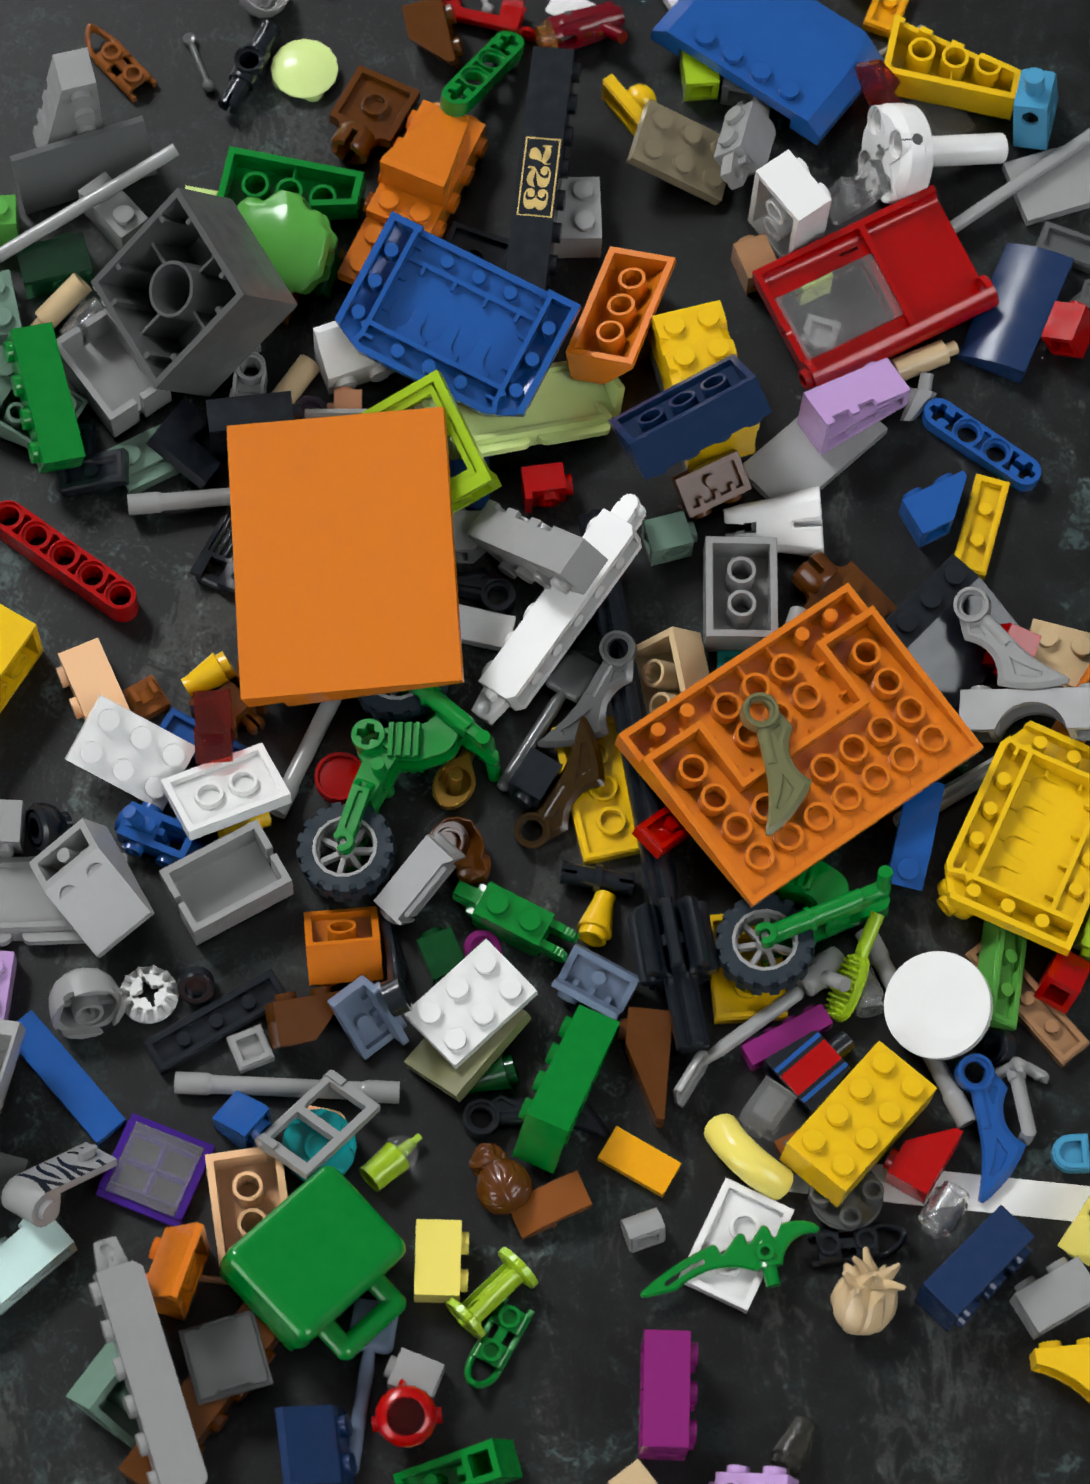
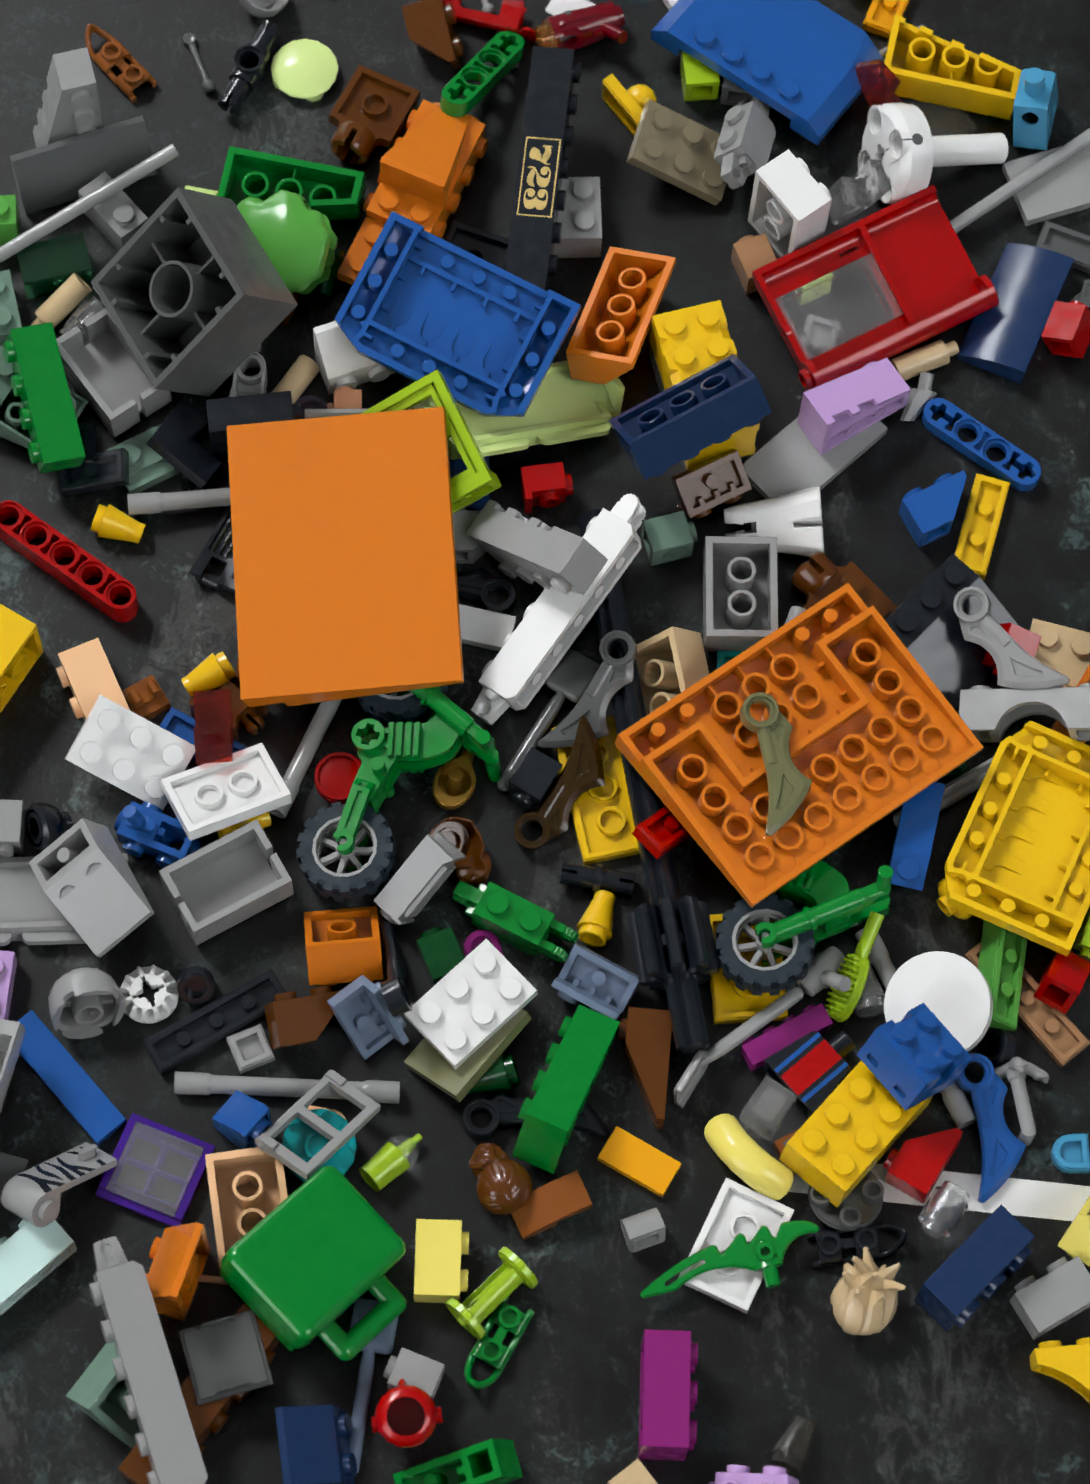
none -> yellow cone [90,504,146,544]
none -> blue piece [857,1003,973,1111]

